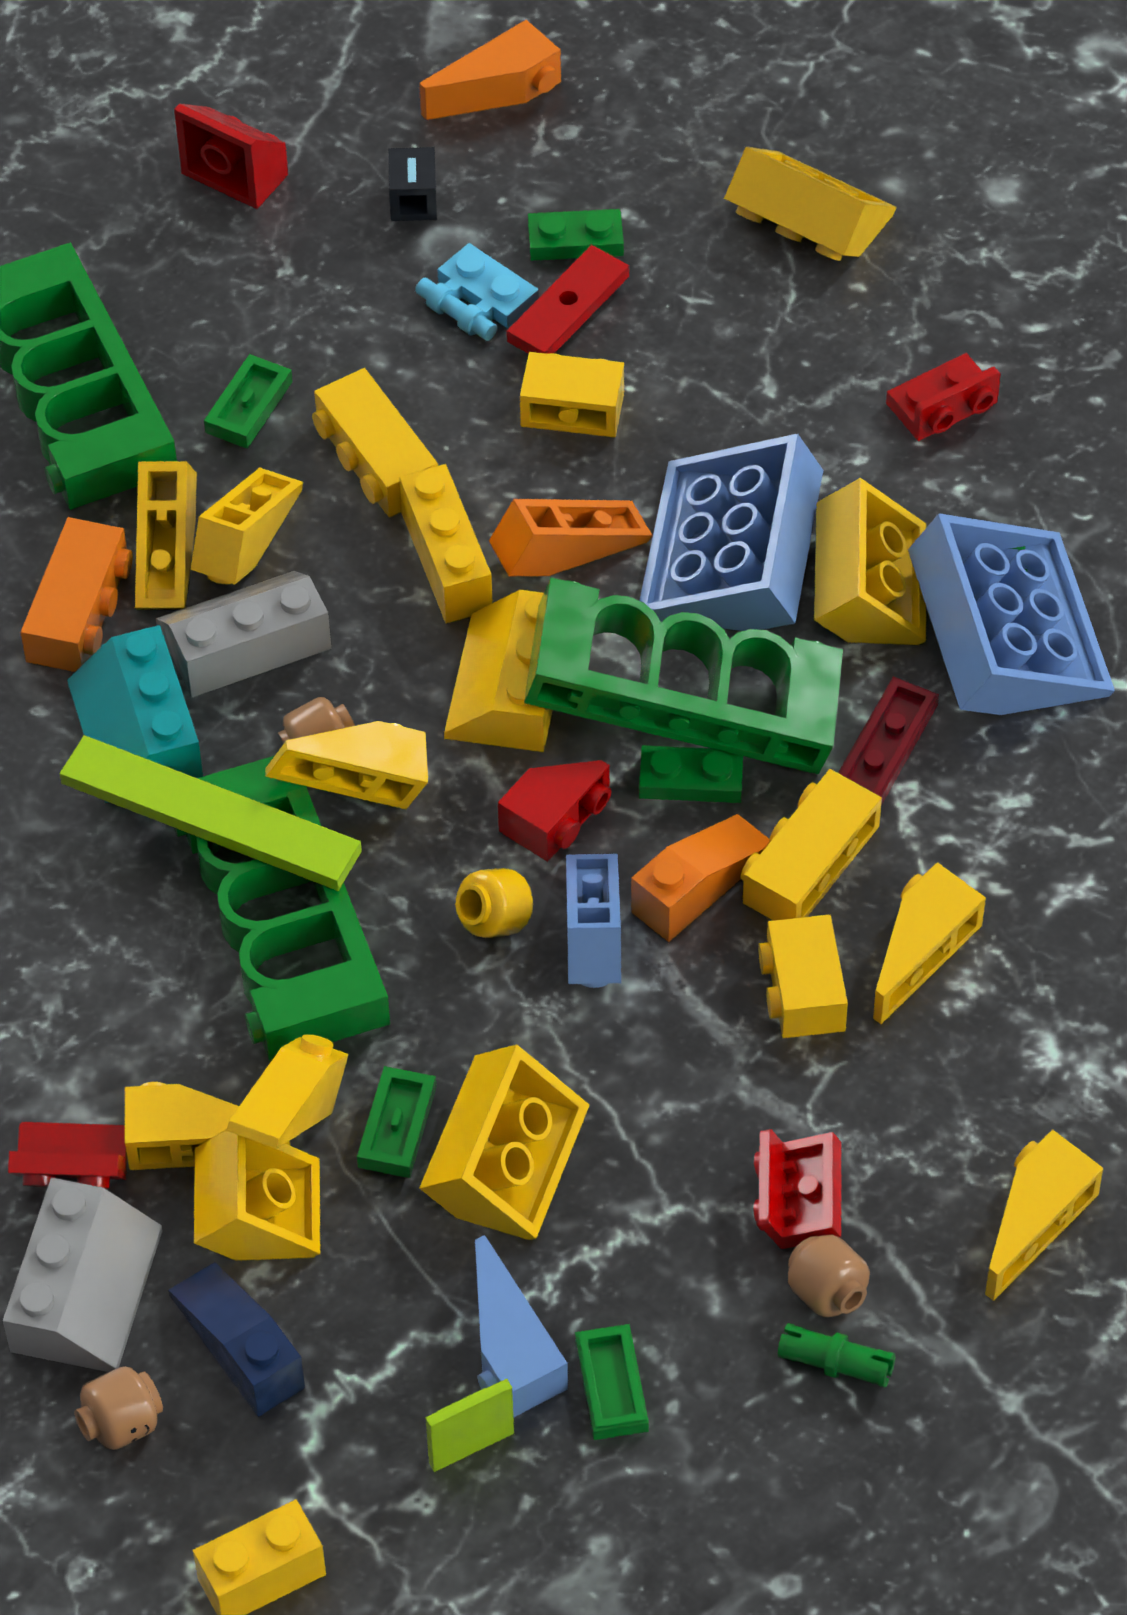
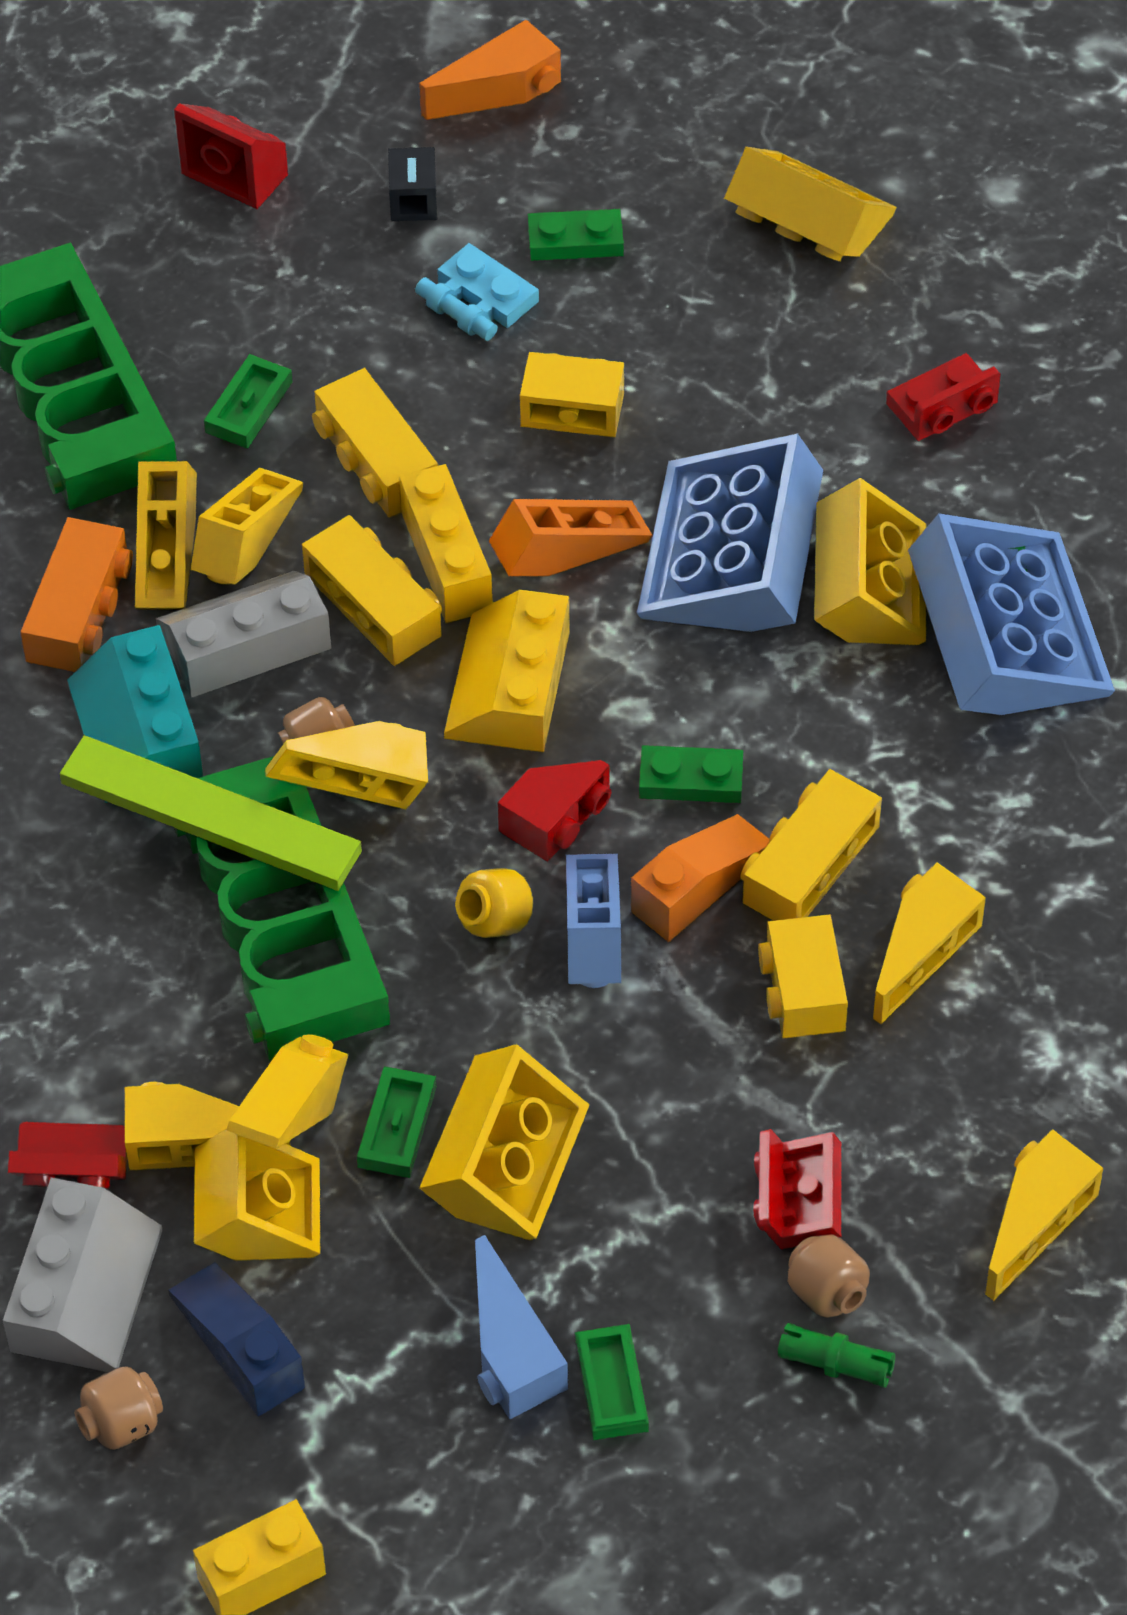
lime piece [425,1378,514,1472] -> none
red tile [507,245,629,354] -> none
green fence [524,577,843,775] -> none
dark red tile [838,676,939,805] -> none
none -> yellow brick [302,515,443,666]

